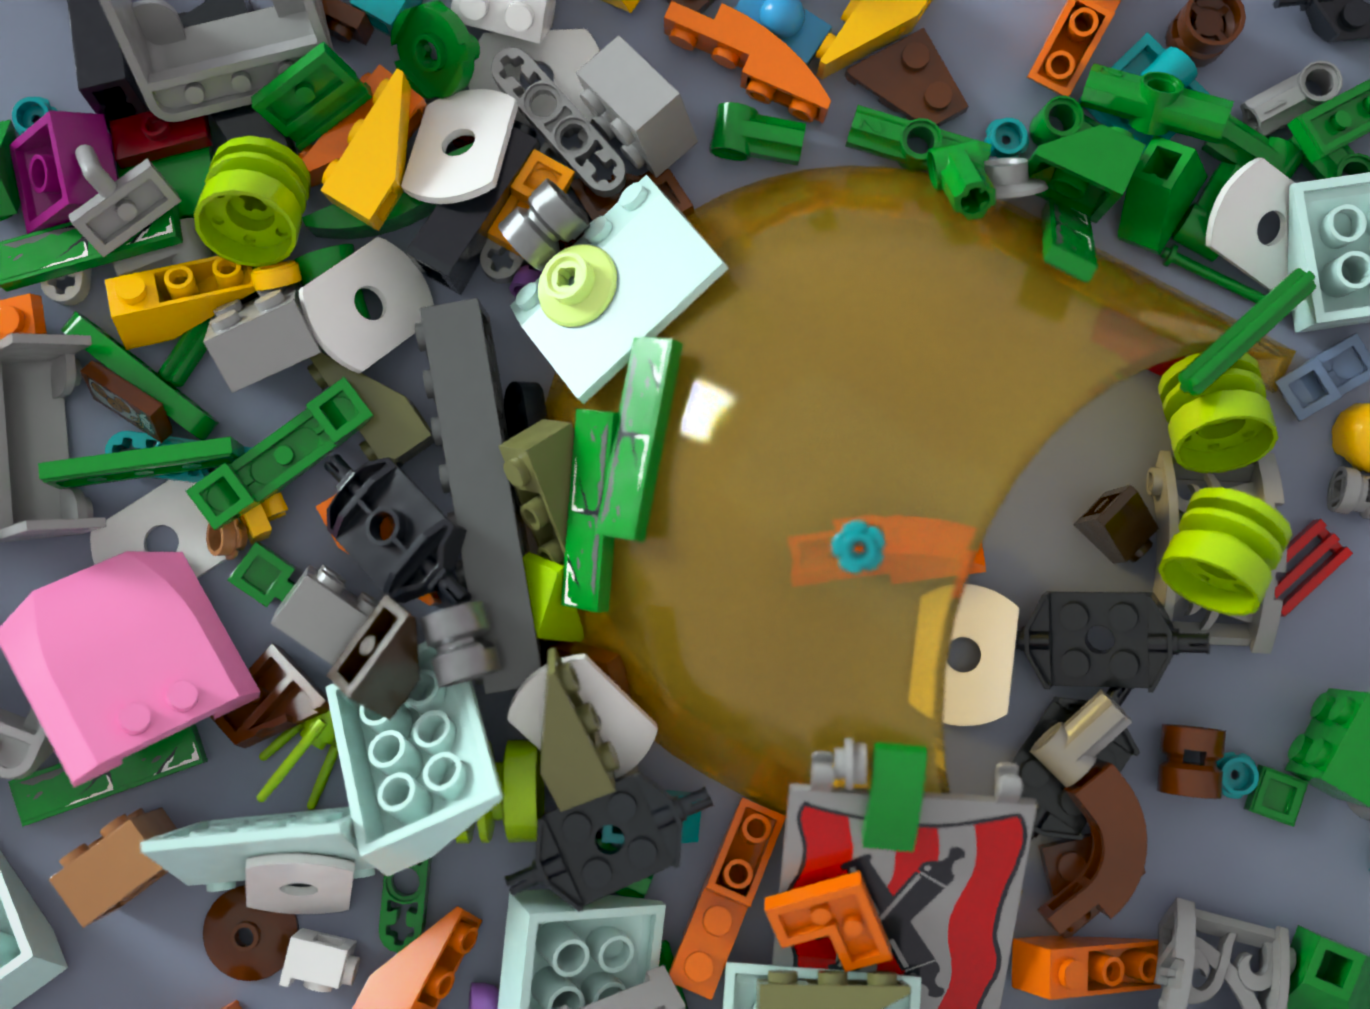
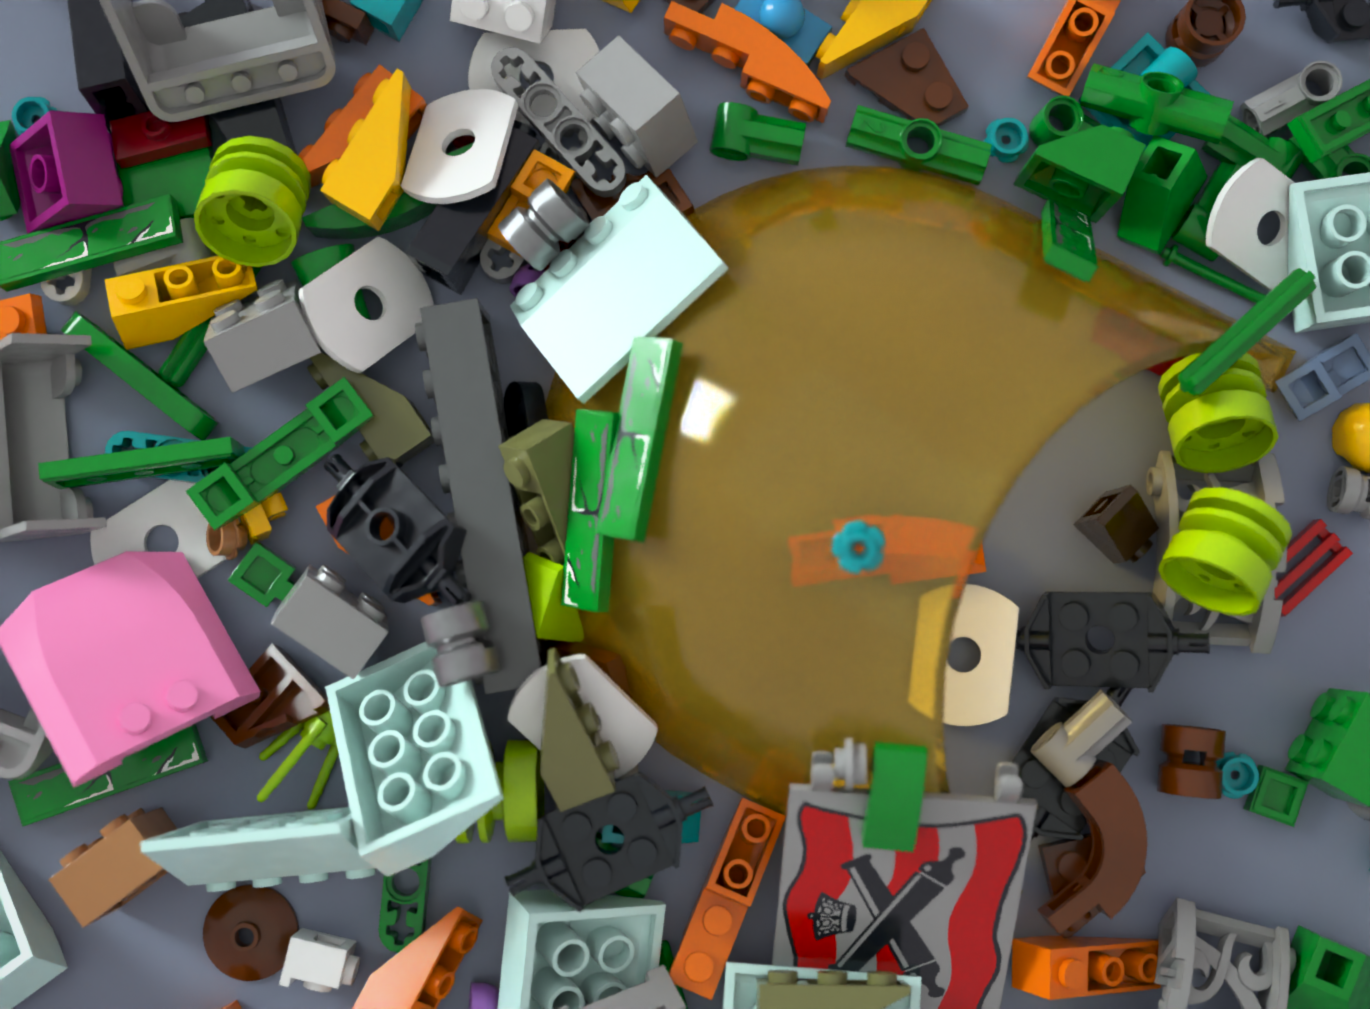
light grey plate [68,144,181,257] -> none
reddish brown tile [80,360,173,443] -> none
white piece [245,854,355,914] -> none
green plate [251,41,372,151] -> none
yellow tile [251,260,302,290] -> none
dark brown slope [326,594,420,720] -> none
green plate [391,0,480,99] -> none
yellowish green piece [538,244,617,327] -> none
orange plate [765,871,893,972] -> none
green piece [927,139,996,221] -> none
light grey piece [984,157,1048,199] -> none

